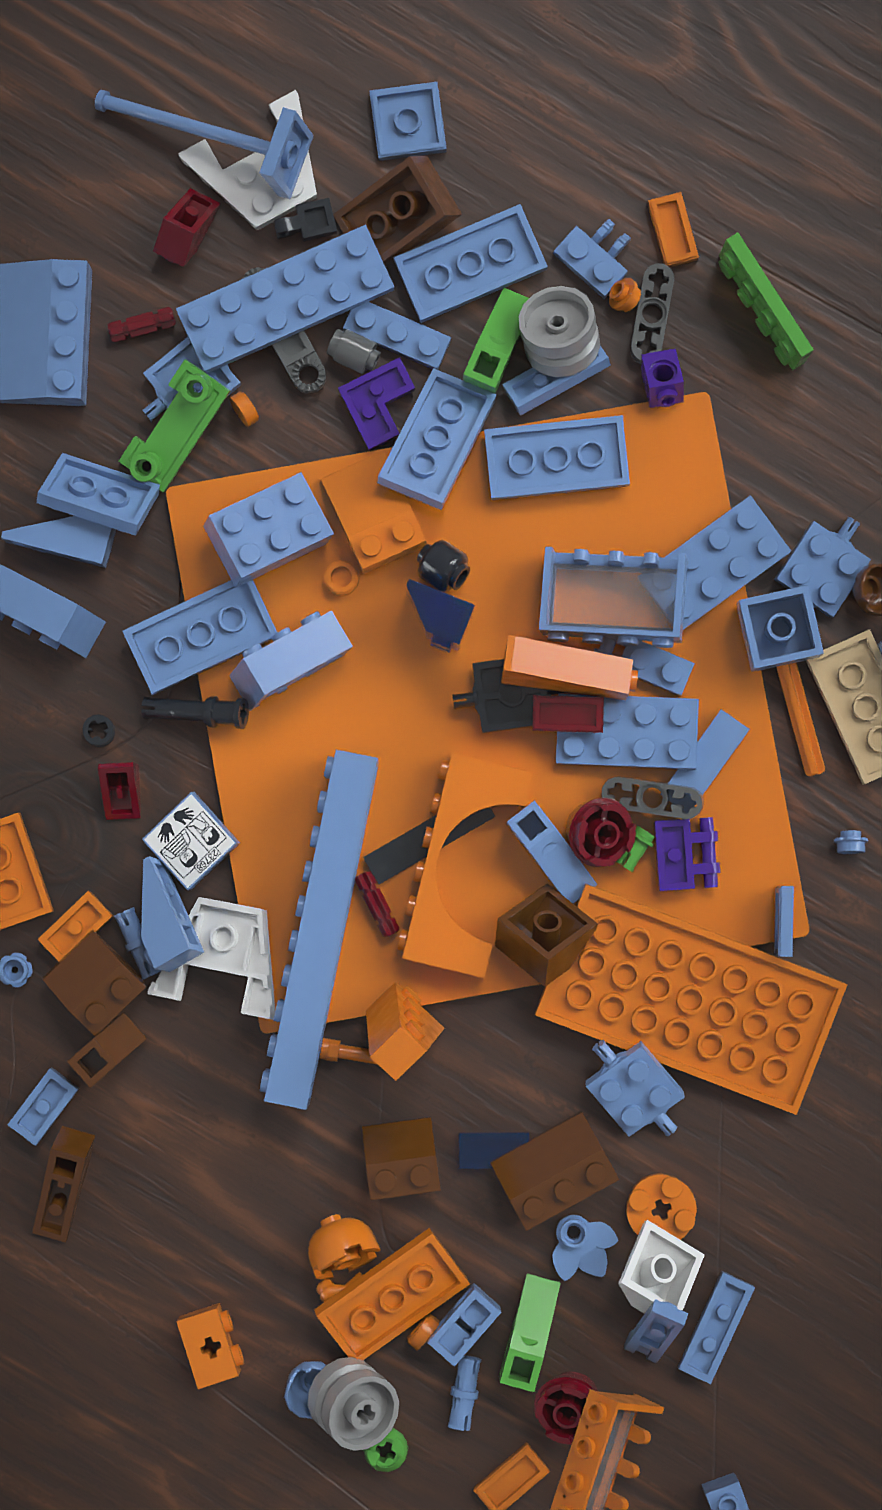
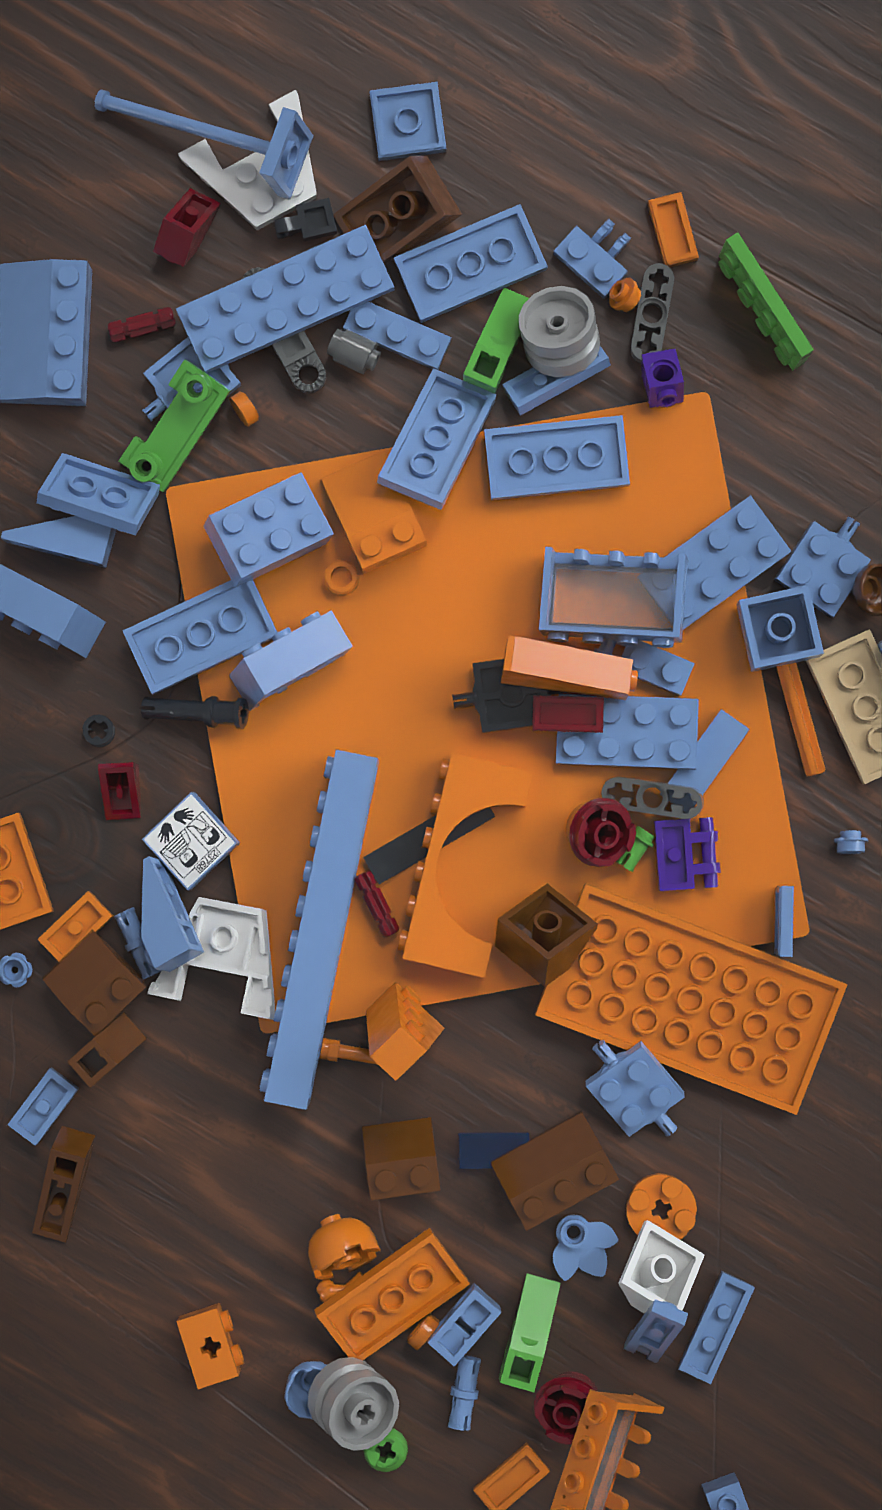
dark purple plate [338,357,415,451] -> none
clear blue slope [406,579,475,653] -> none
black head [417,540,470,592] -> none
medium blue slope [506,800,598,903] -> none

